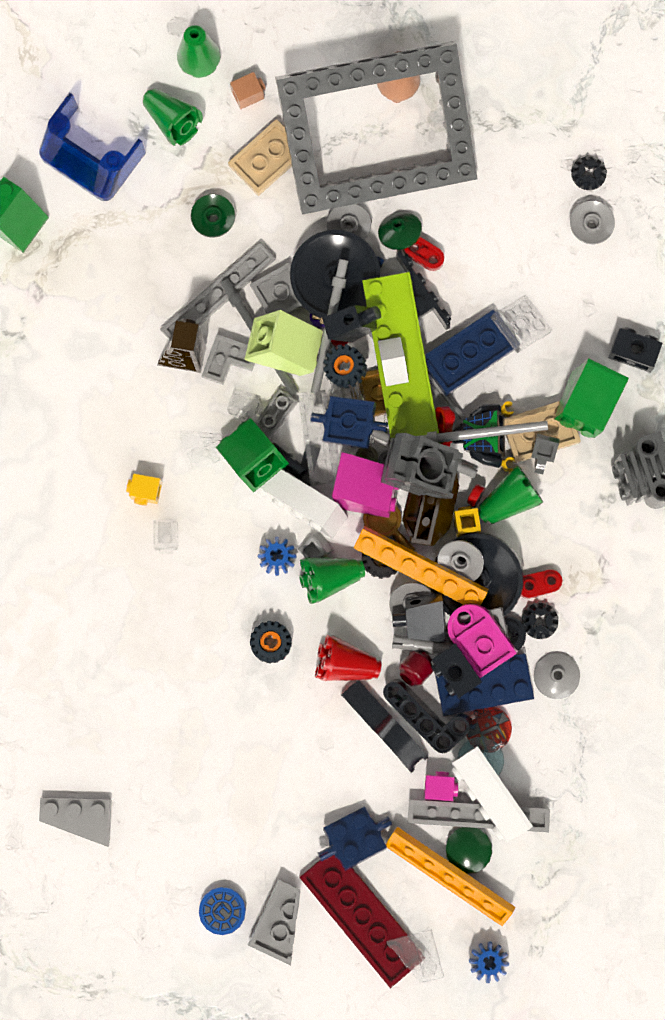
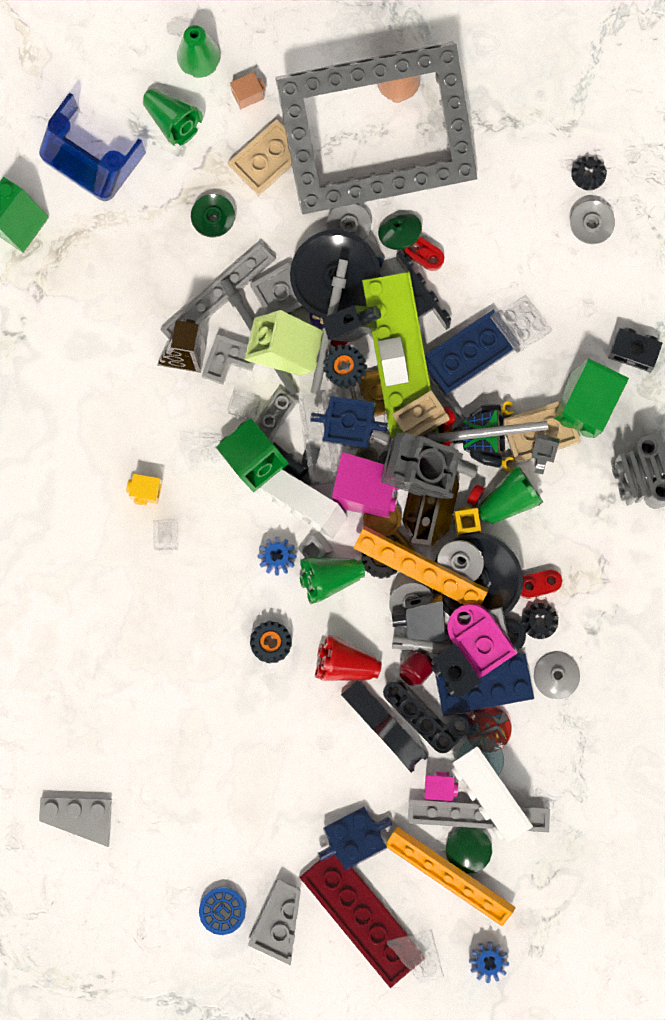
none -> tan plate [392,391,450,436]

